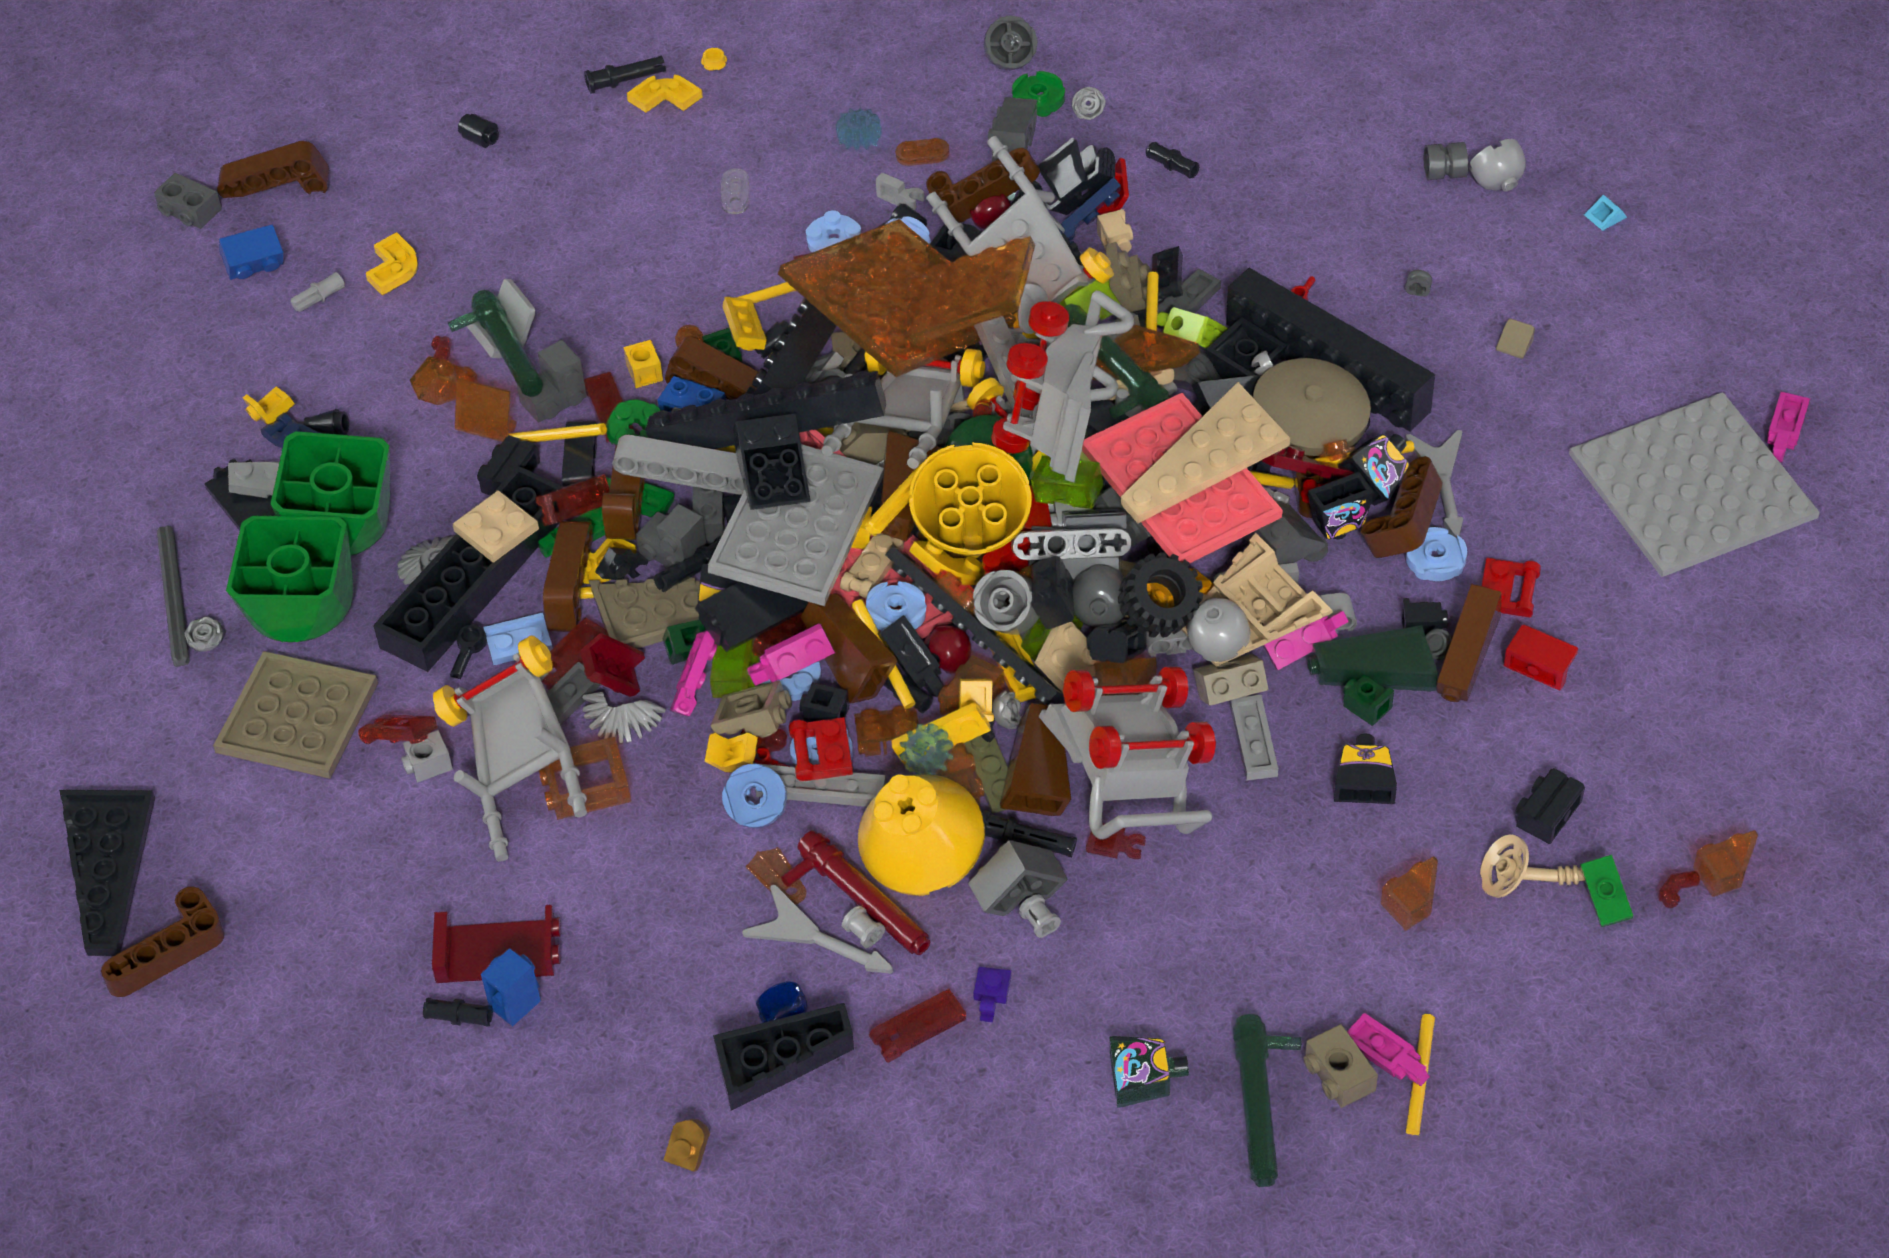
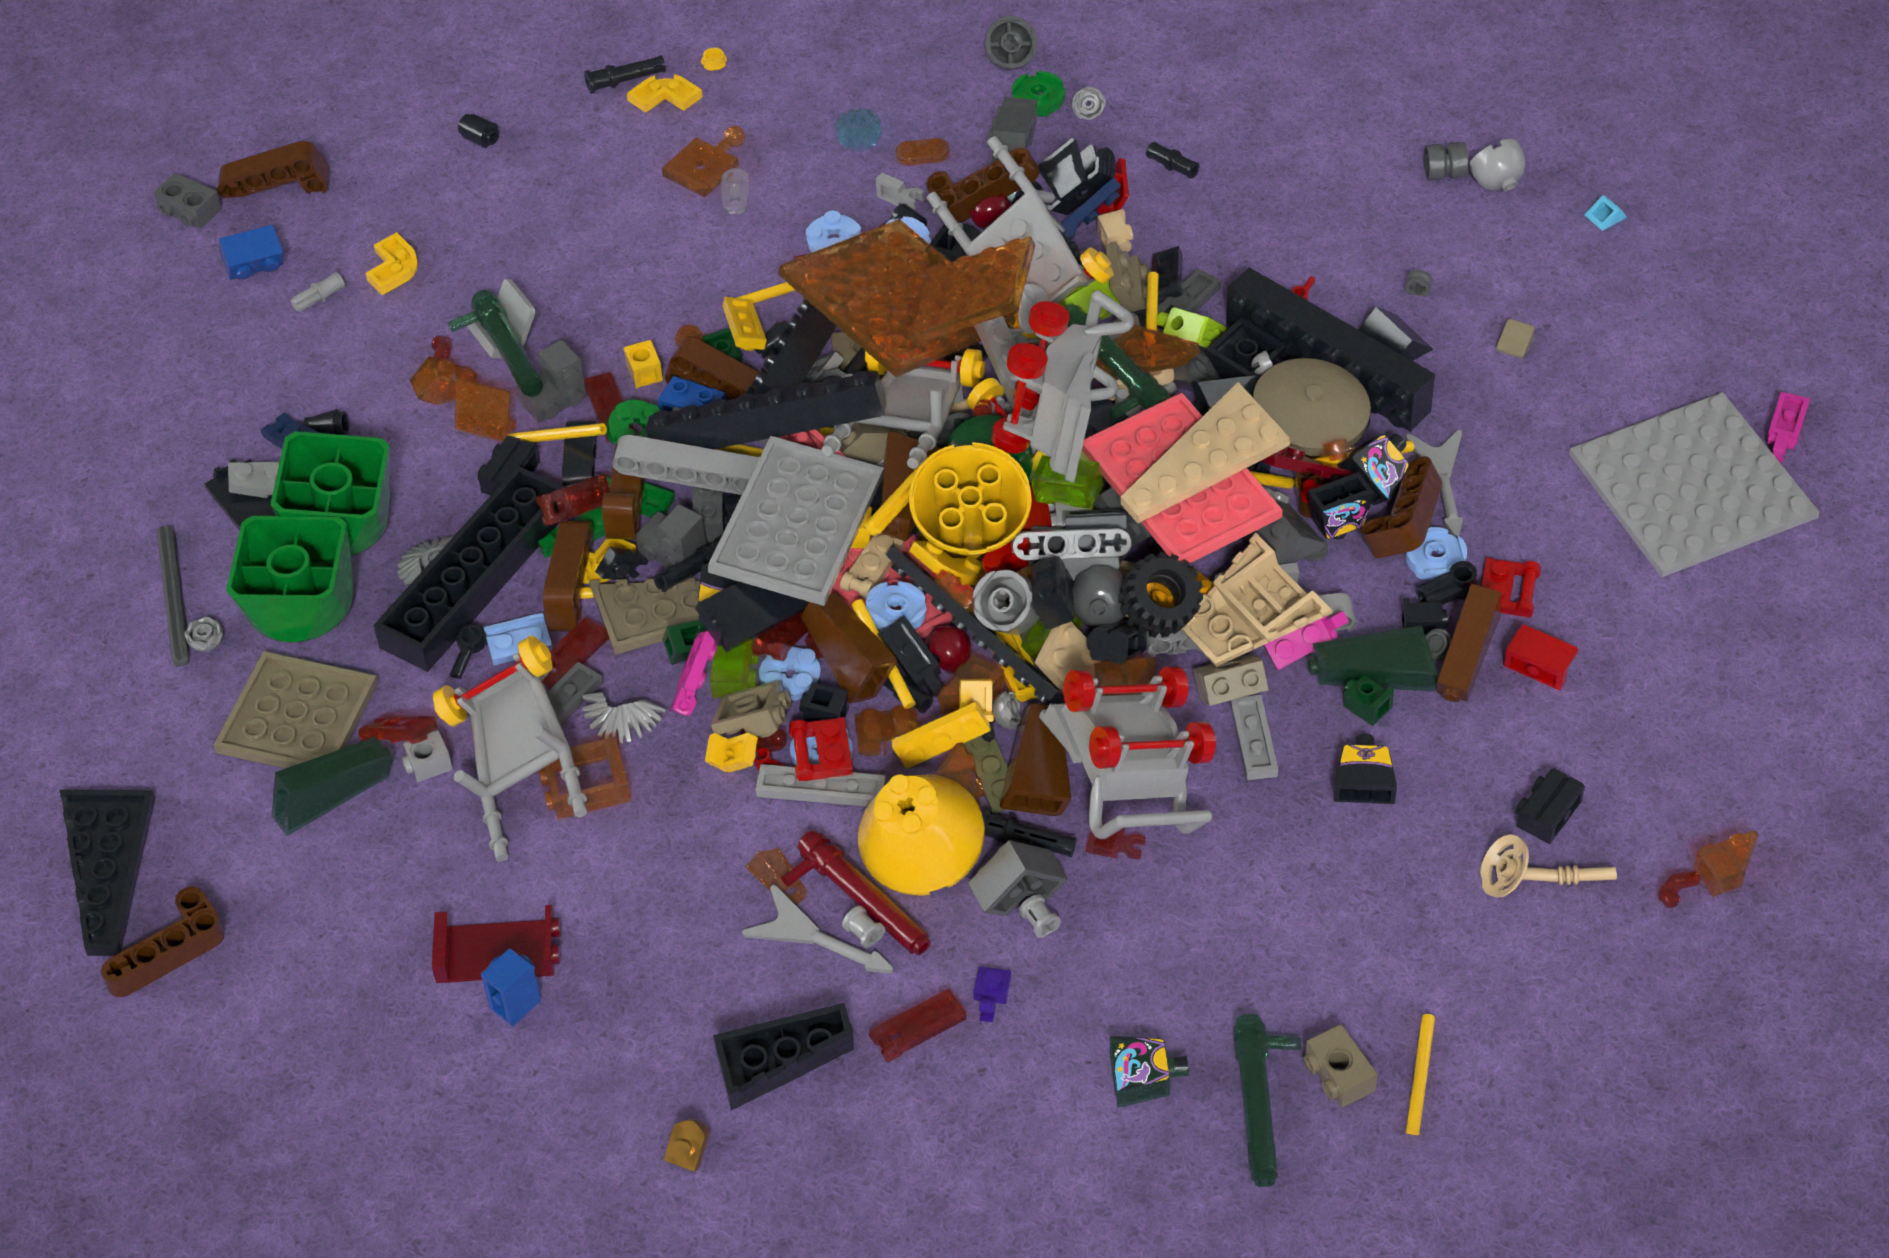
yellow bracket [242,386,295,425] -> none
black pin [423,997,493,1027] -> none
tan plate [453,491,539,563] -> none
dark red bracket [580,633,645,697] -> none
medium blue plate [722,764,787,828] -> none
black slope [732,414,810,510] -> none
dark pink hinge [747,624,835,685] -> none
clear blue hair [756,981,808,1023] -> none
clear light blue gear [899,723,954,775] -> none
light grey cylinder [1187,598,1251,662] -> none
dark pink hinge [1347,1013,1430,1086] -> none
clear orange slope [1381,856,1438,931] -> none
green plate [1580,855,1633,927] -> none
none -> slope [271,737,392,836]
none -> clear orange plate [662,126,745,197]
none -> black slope [1359,307,1433,361]
none -> black piece [1416,561,1477,606]

